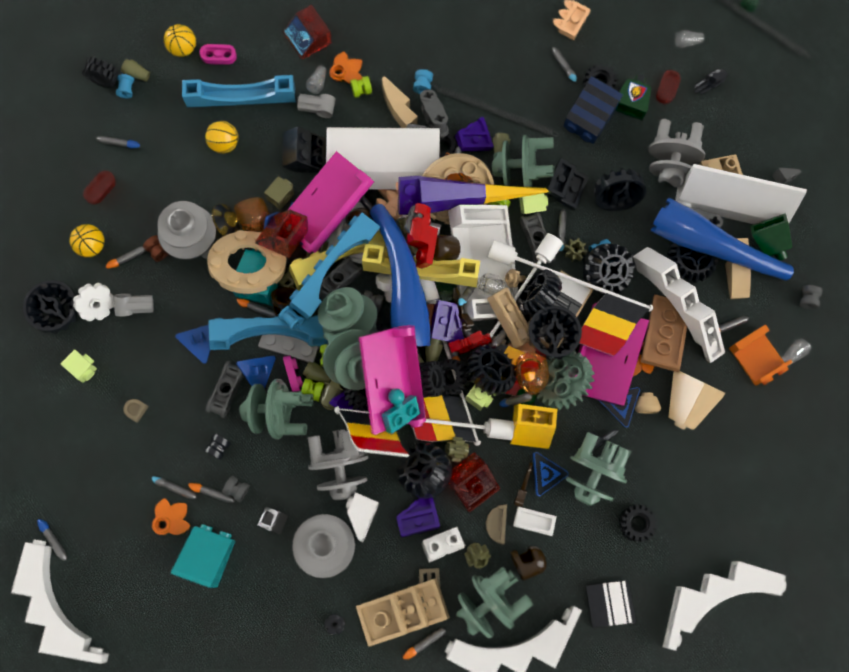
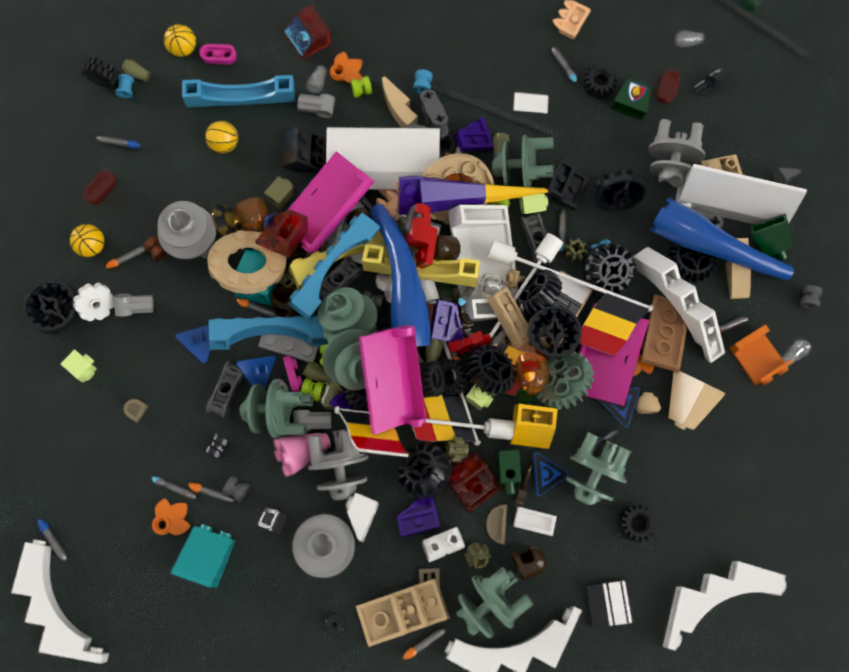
dark azure bush [278,306,305,331] -> none
teal plate [382,388,420,434] -> none
flat silver piece [499,394,532,407] -> none
slope [563,76,623,144] -> none
none -> bright pink cone [273,433,331,477]
none -> light grey piece [293,410,332,432]
none -> dark green torso [495,448,521,495]
none -> white sticker [514,93,548,113]

